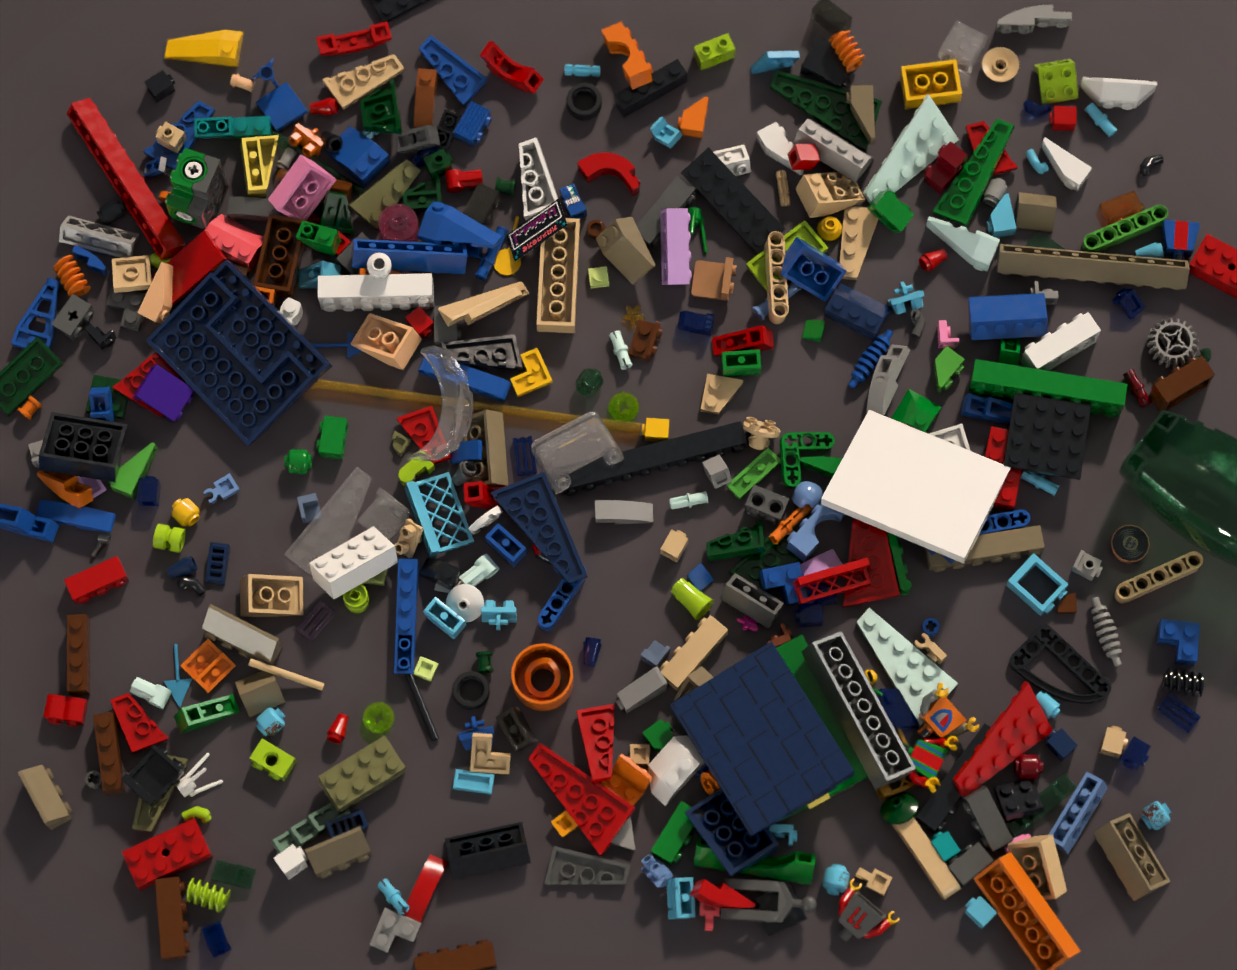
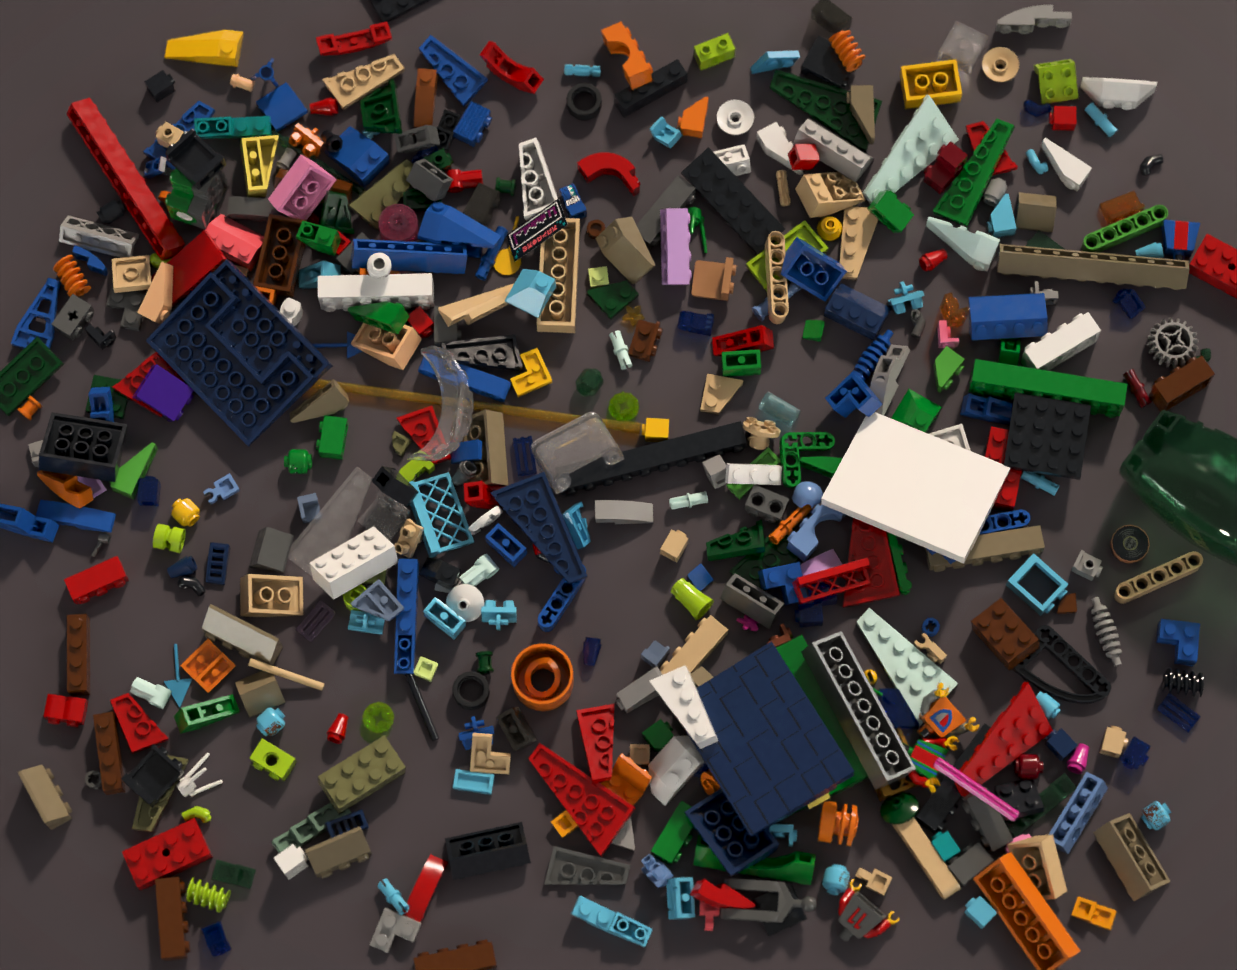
none -> black panel [165,128,226,190]
none -> dark grey slope [249,527,294,573]
none -> dark tan slope [289,379,349,423]
none -> green slope [347,301,409,334]
none -> medium azure hips [348,610,385,635]
none -> sand blue wing [350,579,404,622]
none -> black slope [372,466,418,507]
none -> dark grey brick [406,159,453,201]
none -> medium azure slope [505,269,556,318]
none -> dark azure wing [562,501,591,549]
none -> medium azure slope [571,896,653,947]
none -> dark green wing [587,280,639,320]
none -> white wedge [650,665,718,749]
none -> white dish [717,100,754,135]
none -> white plate [725,463,783,485]
none -> clear light blue brick [759,391,801,427]
none -> orange wheel [817,801,859,847]
none -> blue brick [825,372,883,418]
none -> dark pink axle [933,758,1019,821]
none -> clear orange bracket [940,292,970,328]
none -> reddish brown brick [971,598,1040,671]
none -> dark pink cone [1067,743,1090,774]
none -> light orange slope [1071,897,1117,931]

